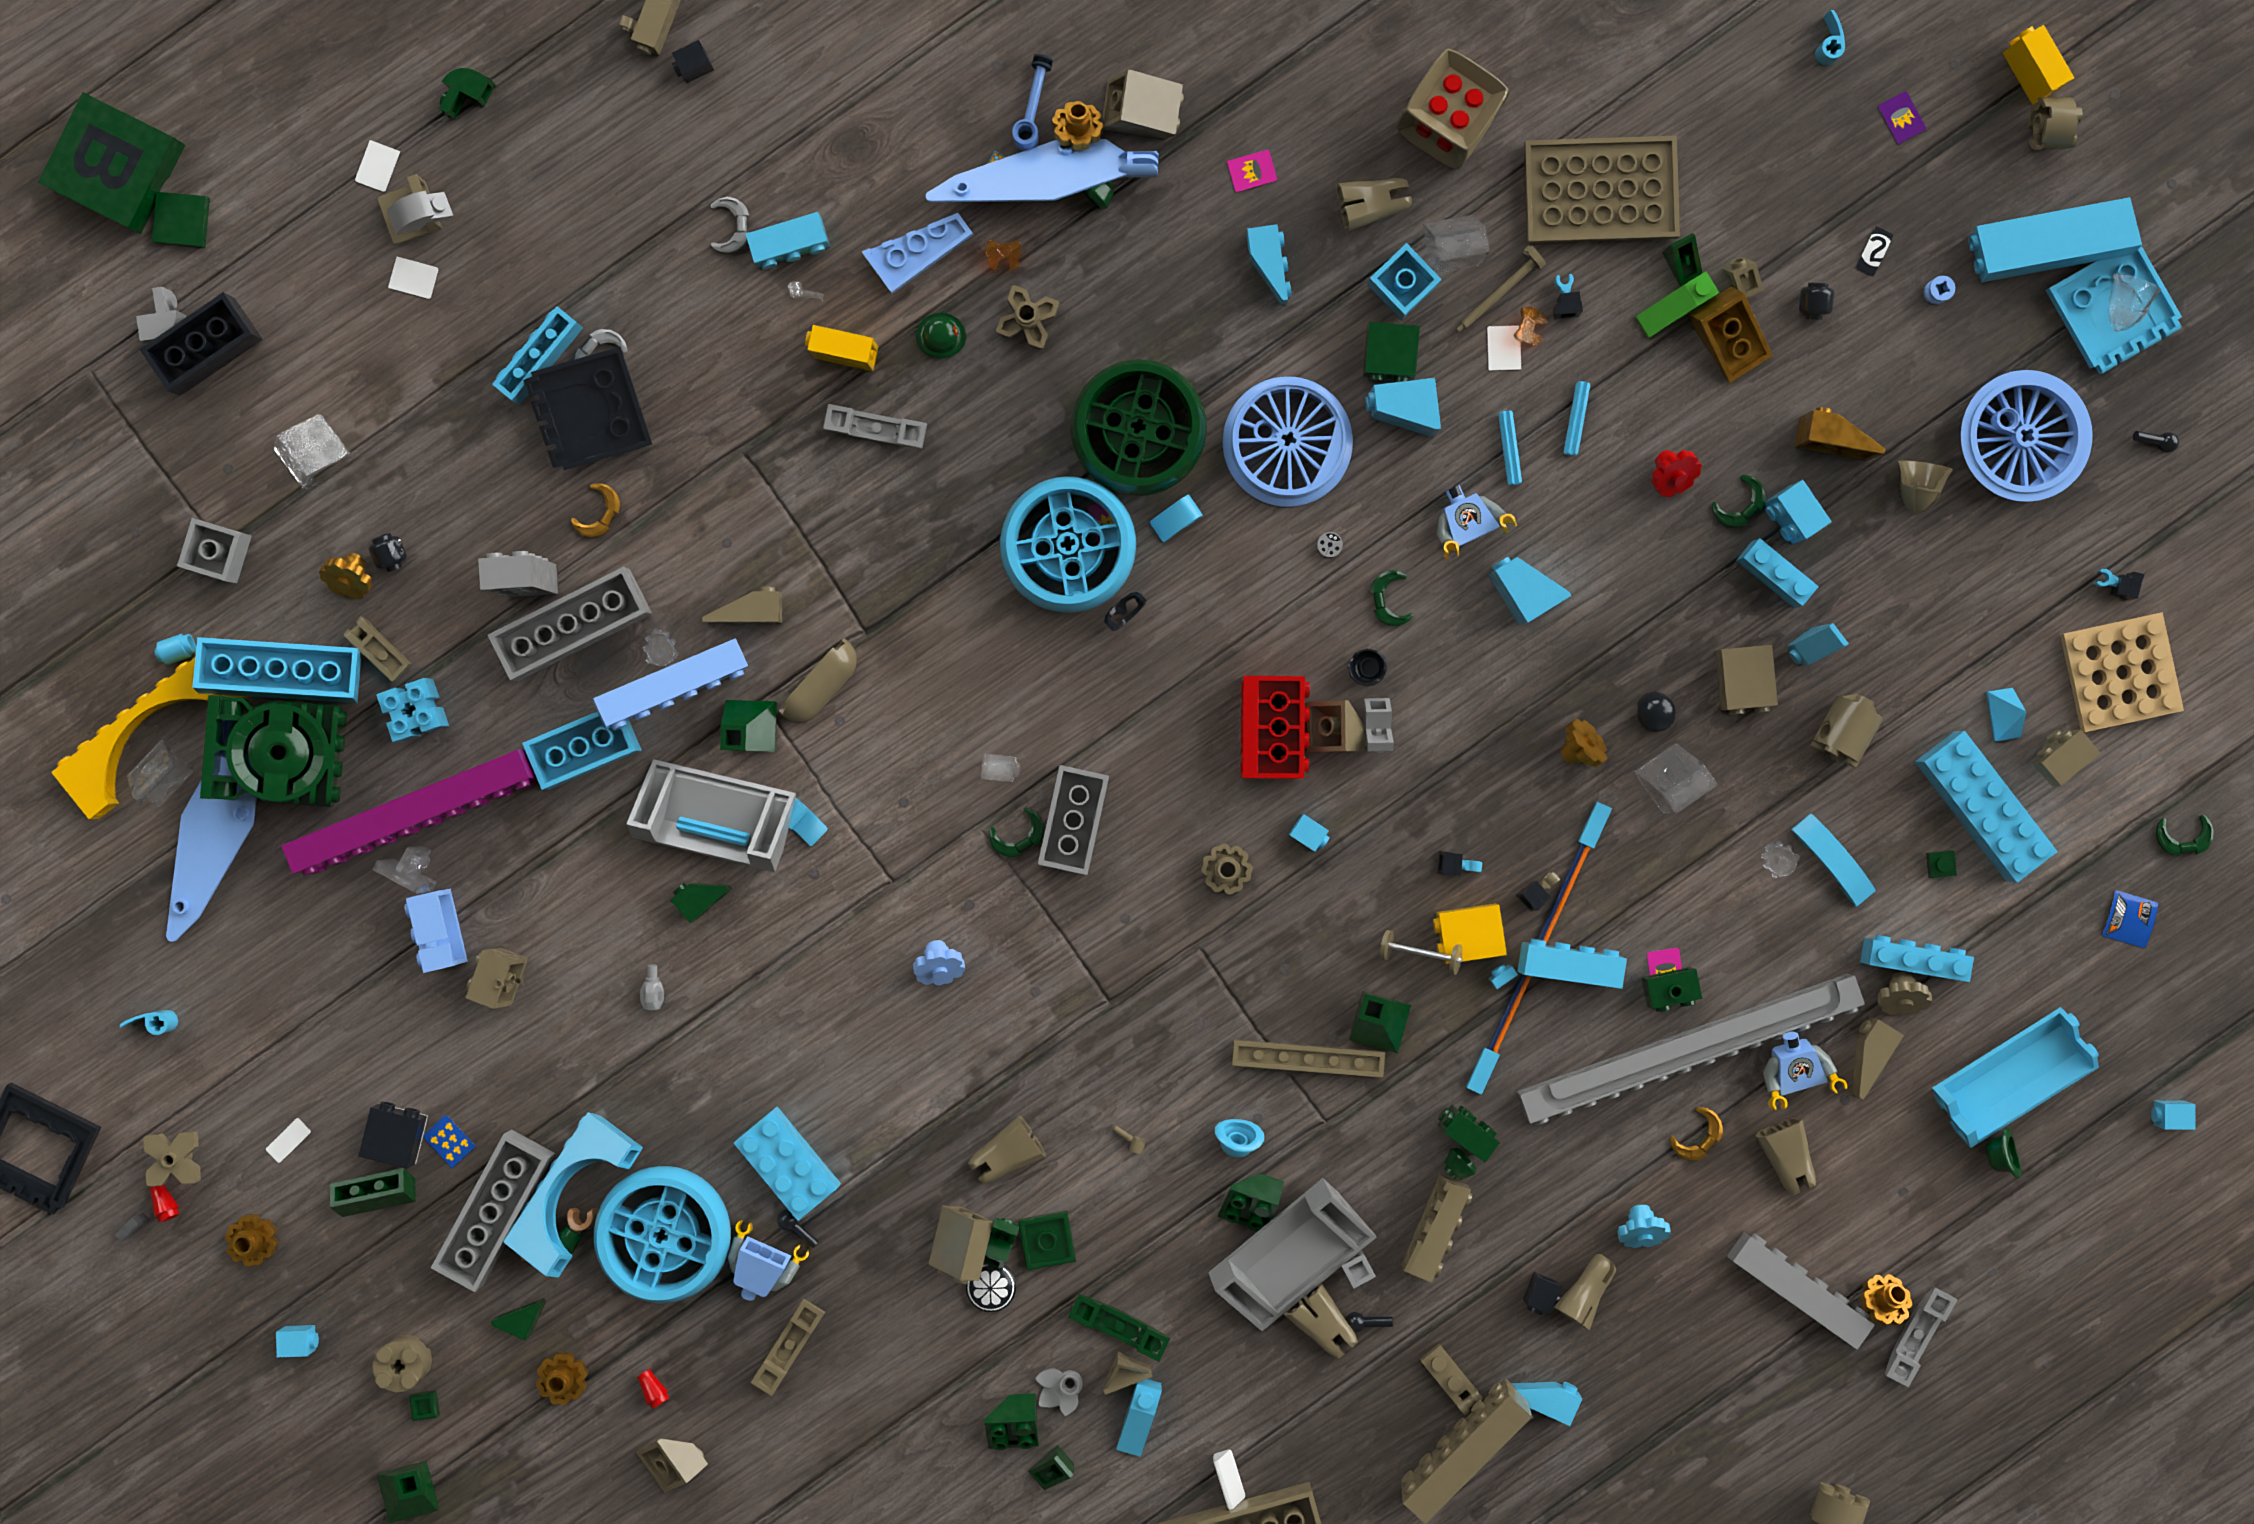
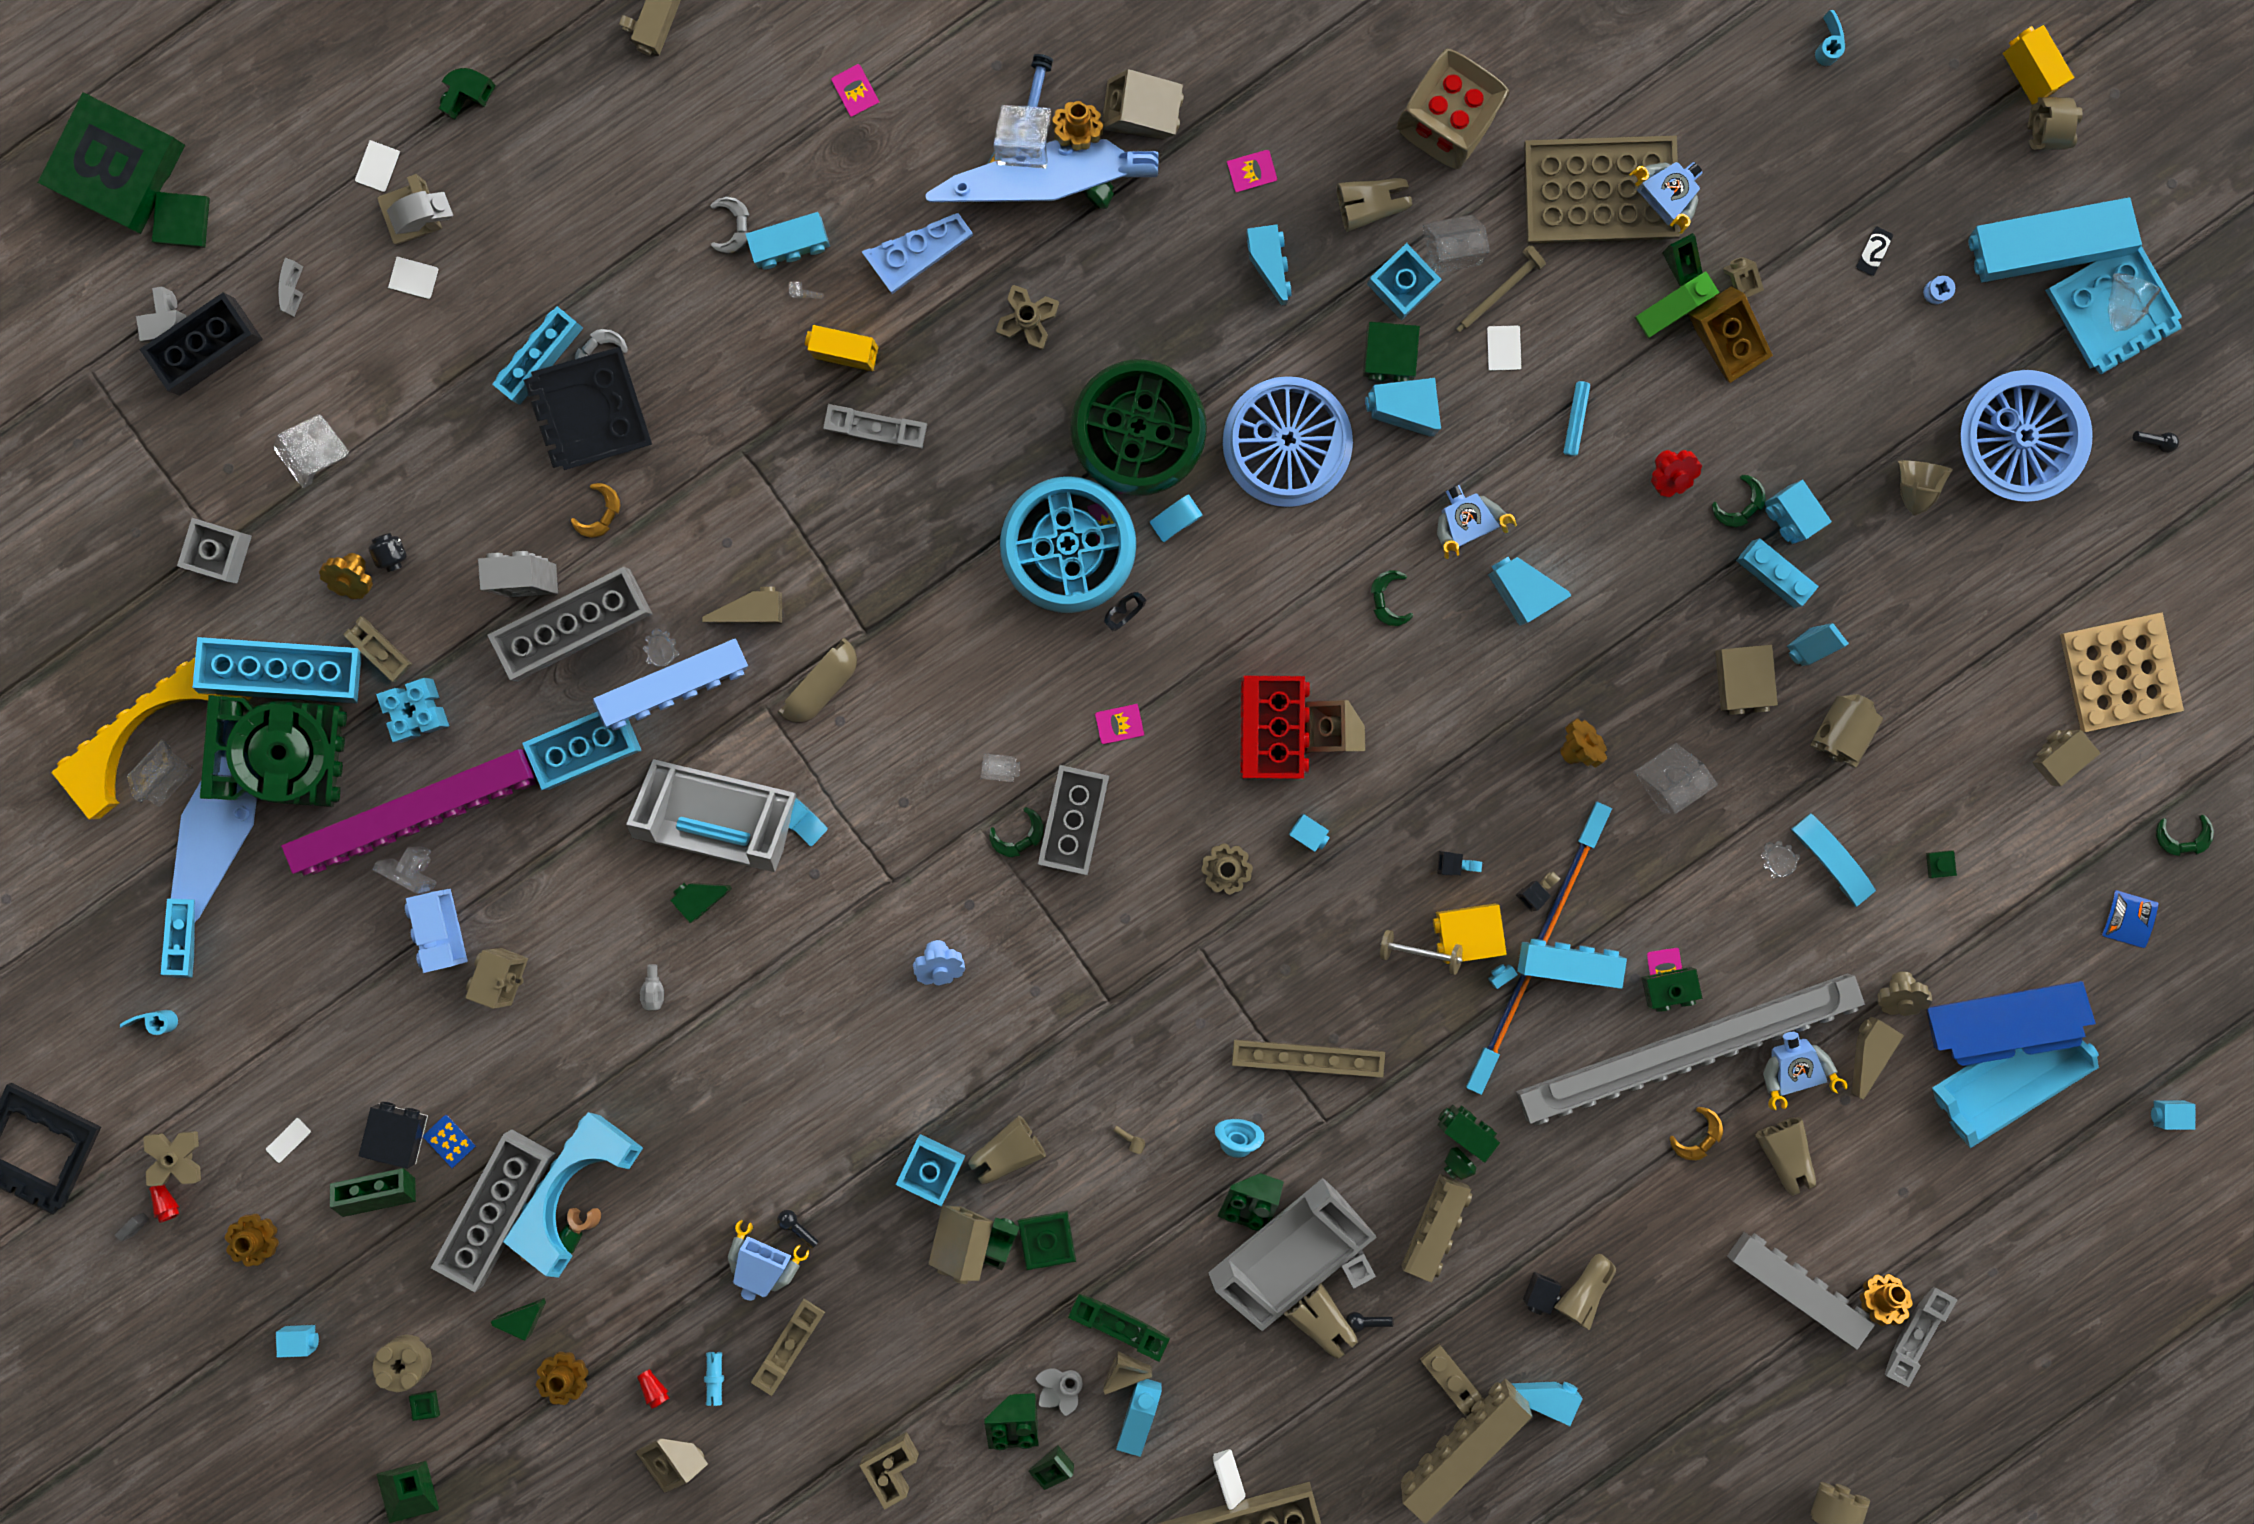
medium azure brick [154,634,196,665] -> none
medium azure wheel [594,1166,731,1303] -> none
black brick [671,40,714,83] -> none
dark green slope [720,700,777,752] -> none
medium azure brick [734,1107,841,1221] -> none
dark green hat [915,312,967,358] -> none
dish [966,1264,1016,1312] -> none
clear orange piece [985,239,1021,271] -> none
light grey tile [1317,532,1343,558] -> none
black hair [1348,648,1387,687] -> none
dark green slope [1349,991,1411,1054] -> none
light grey brick [1364,698,1394,753] -> none
medium azure axle [1498,411,1522,486] -> none
clear orange piece [1514,306,1547,345] -> none
black piece [1553,274,1583,319] -> none
medium azure plant [1617,1205,1671,1248] -> none
black hair [1637,691,1676,732] -> none
pearl gold slope [1794,407,1885,461] -> none
black head [1799,282,1834,320] -> none
medium azure brick [1860,935,1974,982] -> none
dark purple sticker [1878,91,1927,144] -> none
medium azure brick [1915,731,2058,883] -> none
medium azure slope [1986,688,2026,741] -> none
dark green hat [1986,1127,2022,1179] -> none
black piece [2094,569,2145,601] -> none
none -> medium azure slope [161,899,195,978]
none -> light grey slope [278,258,304,317]
none -> medium azure pin [704,1352,724,1406]
none -> dark pink sticker [831,64,879,117]
none -> dark tan brick [859,1432,919,1510]
none -> medium azure brick [896,1134,965,1207]
none -> clear bracket [994,105,1051,169]
none -> dark pink sticker [1095,704,1144,744]
none -> torso [1629,162,1703,234]
none -> blue slope [1926,981,2096,1066]

